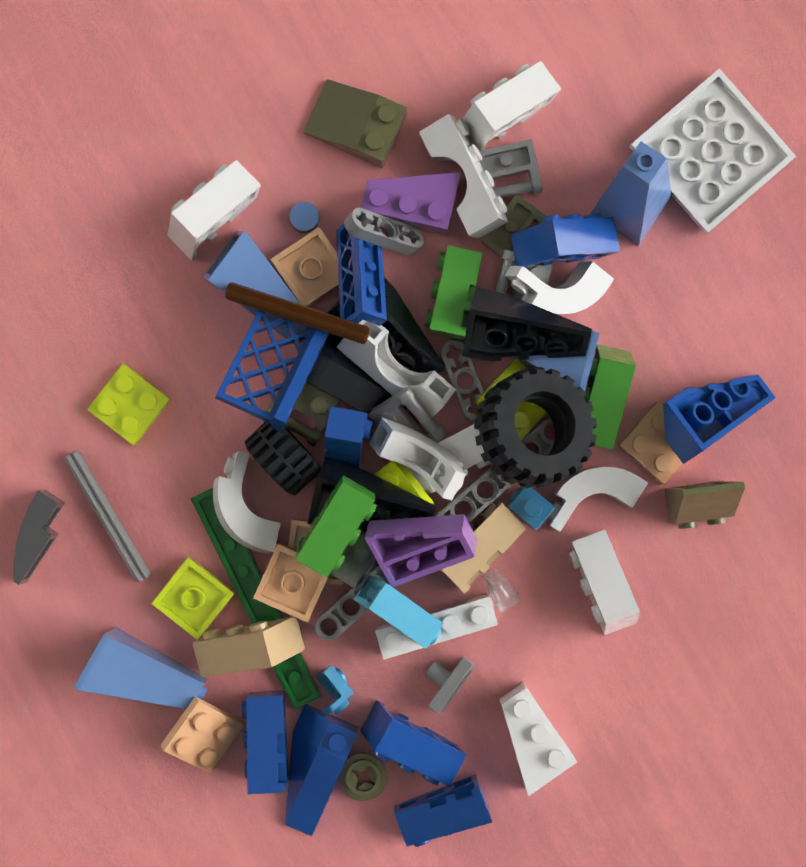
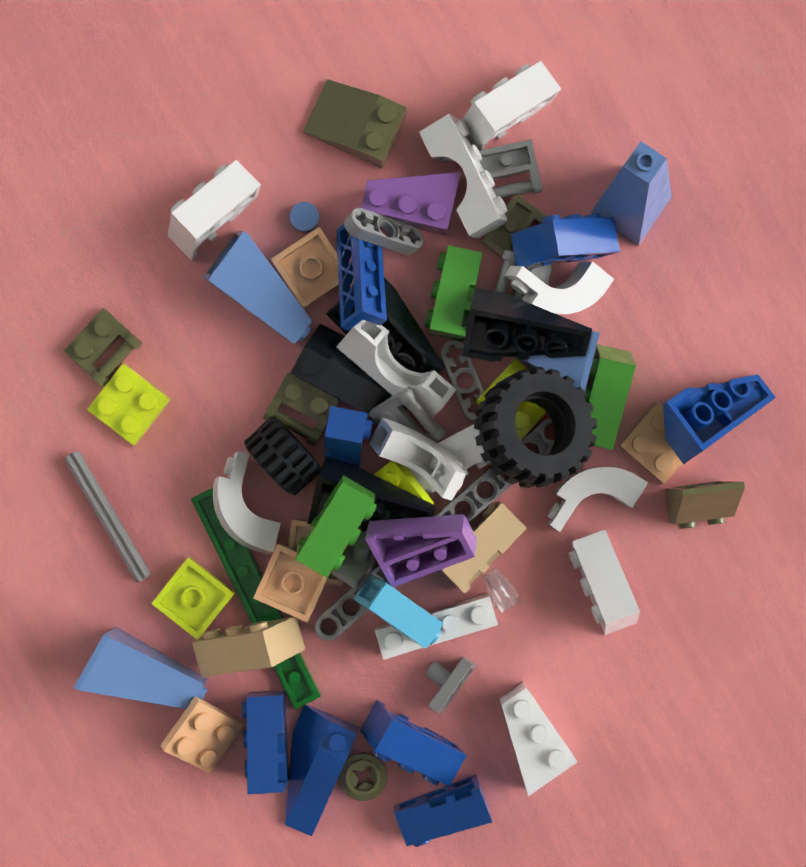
dark grey slope [14,490,65,585] -> none
blue fence [215,310,329,432] -> none
reddish brown axle [225,282,370,344] -> none
dark azure bracket [315,665,354,715] -> none
dark azure bracket [508,487,556,531] -> none
white plate [629,68,796,235] -> none
none -> olive plate [64,308,143,386]

